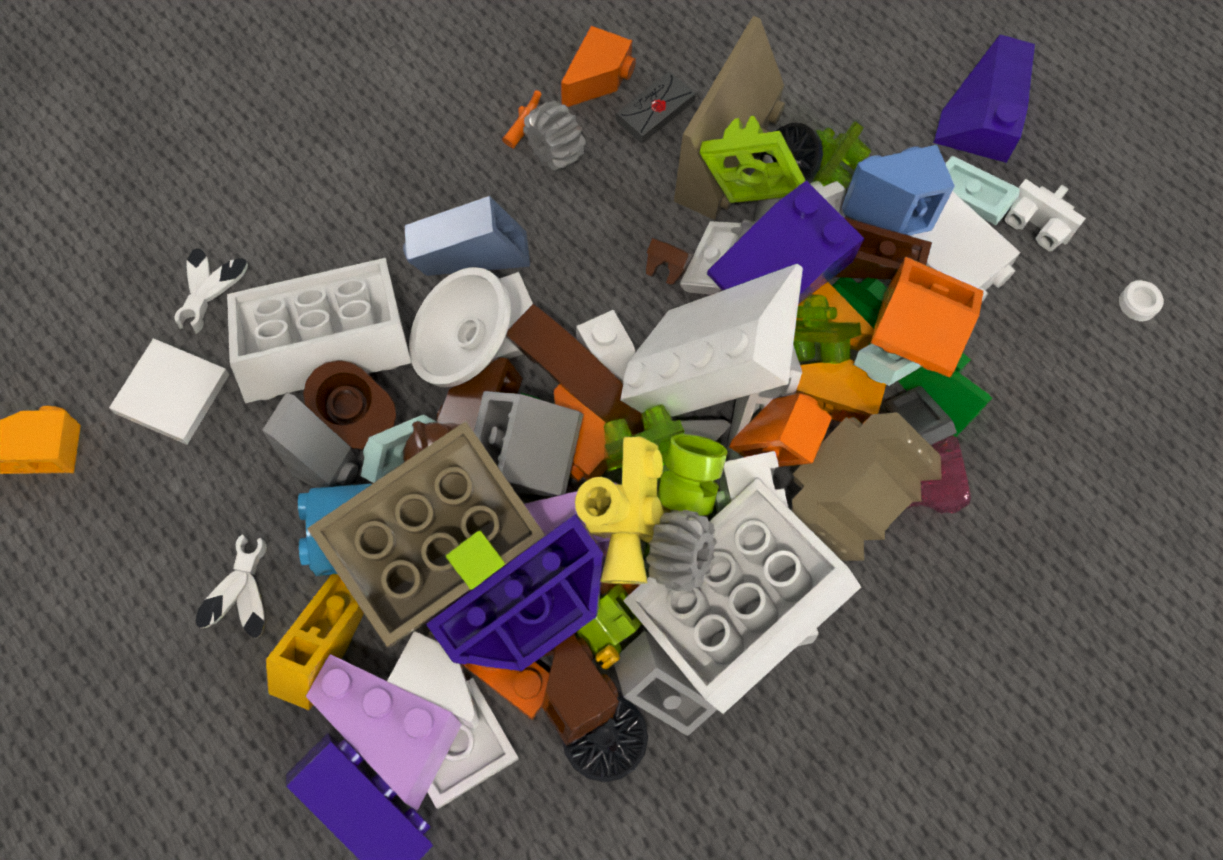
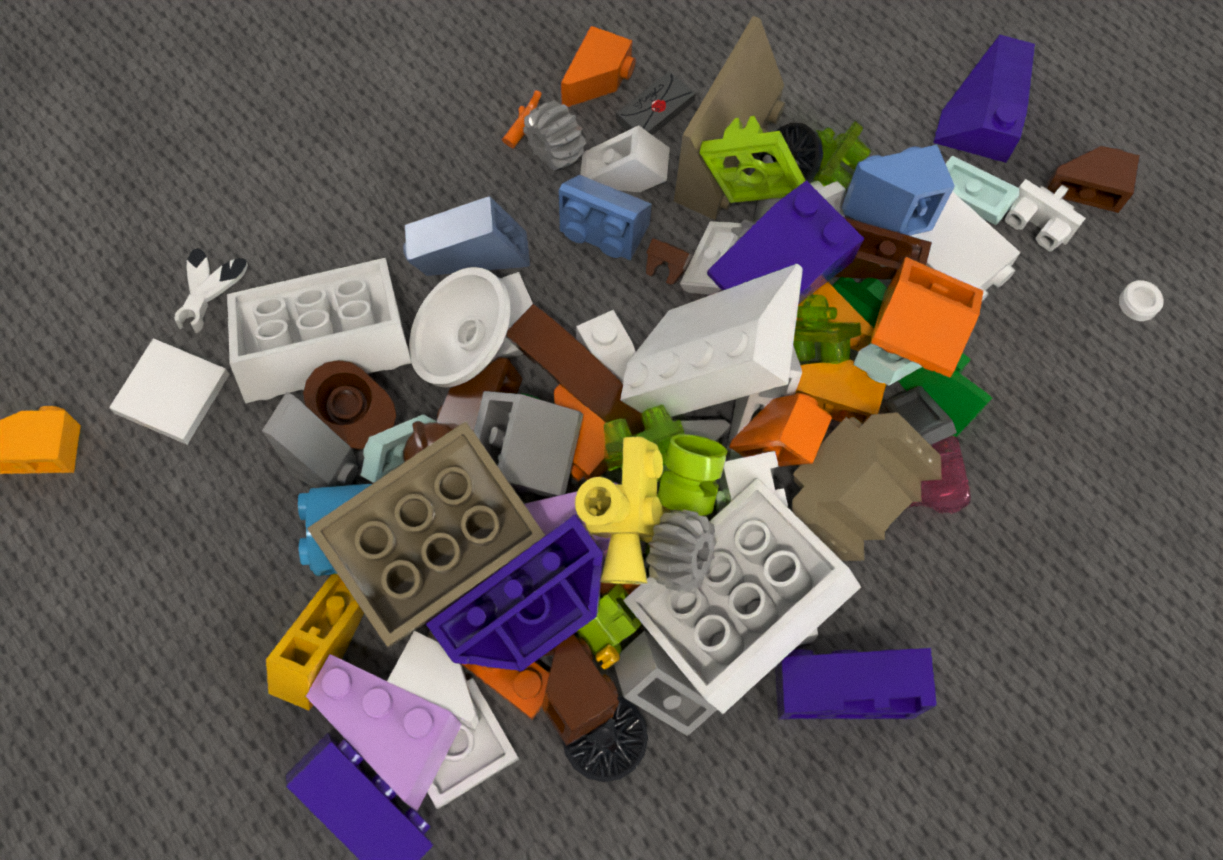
white piece [195,534,267,638] -> none
lime piece [446,531,505,590] -> none
none -> medium blue slope [559,175,652,260]
none -> white slope [580,125,670,192]
none -> dark purple wedge [775,648,937,719]
none -> reddish brown slope [1045,146,1140,213]

